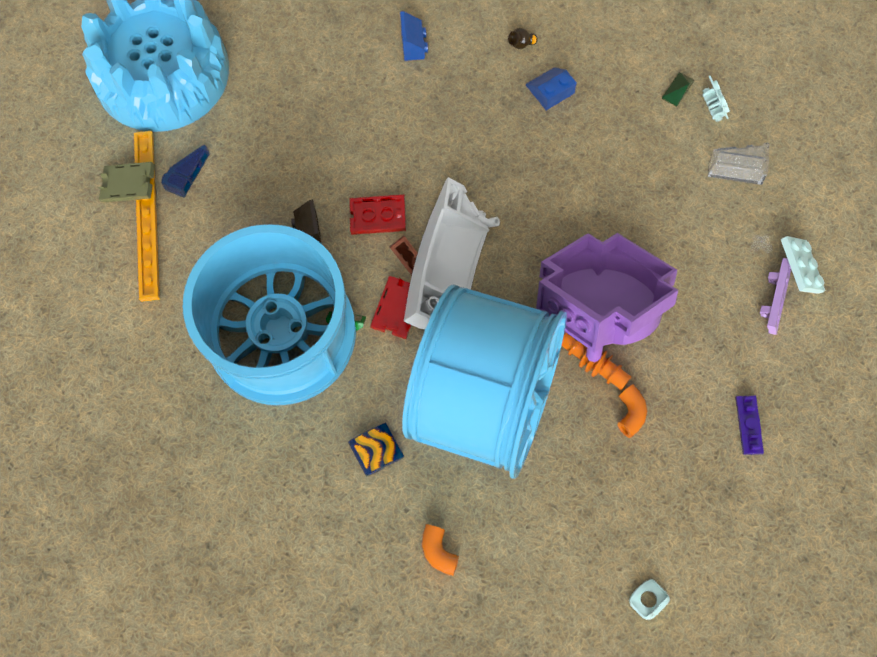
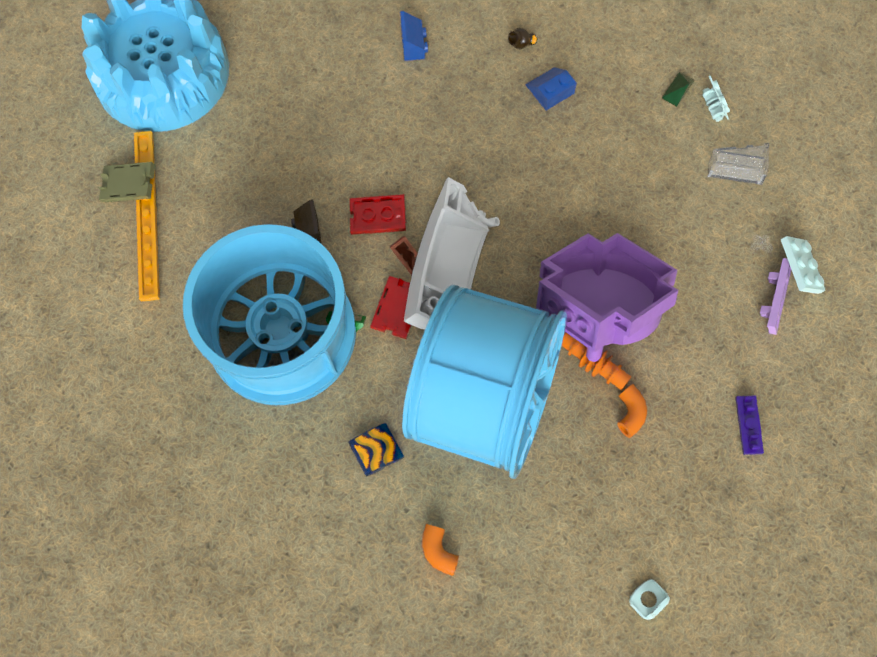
clear blue slope [161,144,210,198] -> none

